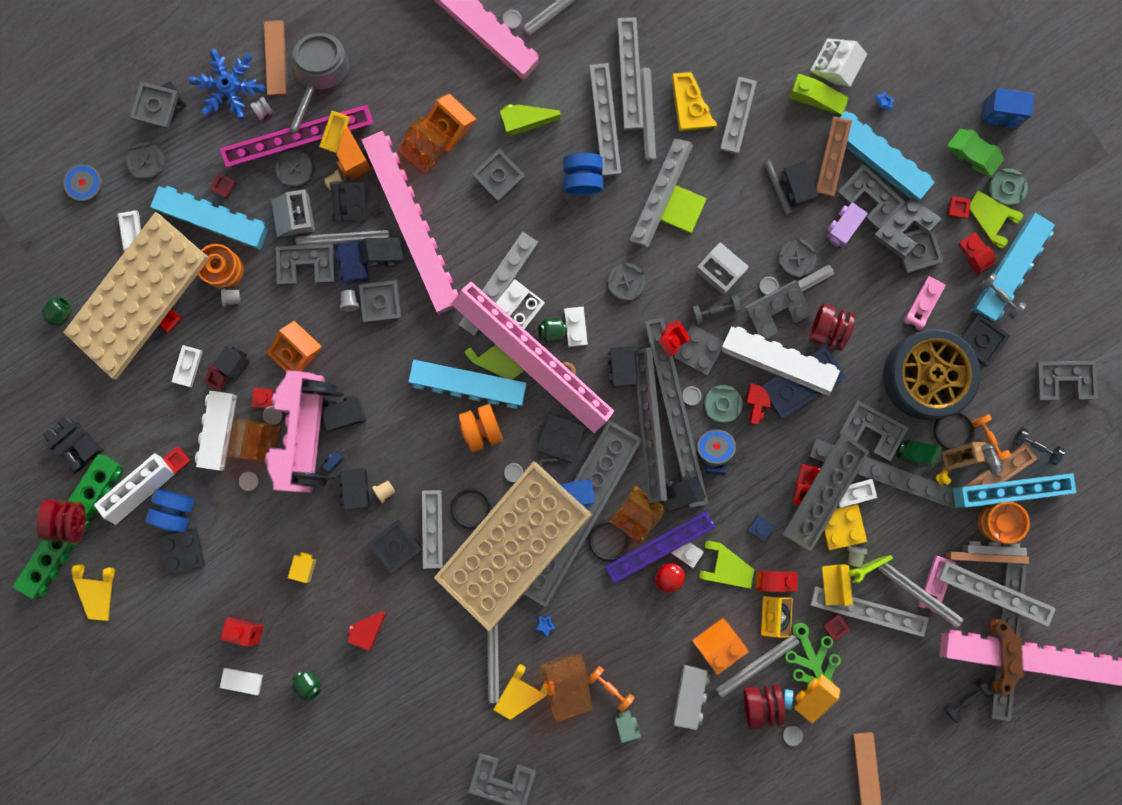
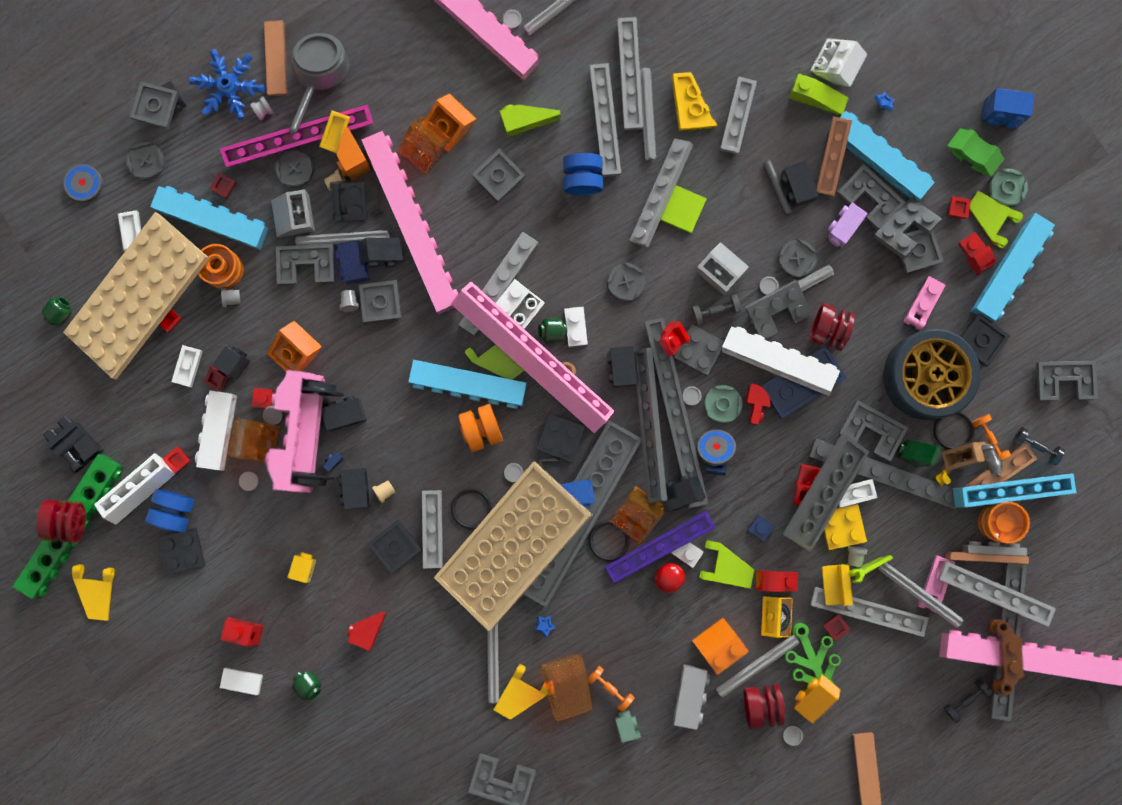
medium azure tile [783,689,793,710] -> none
dark grey wheel [979,273,1027,319] -> none

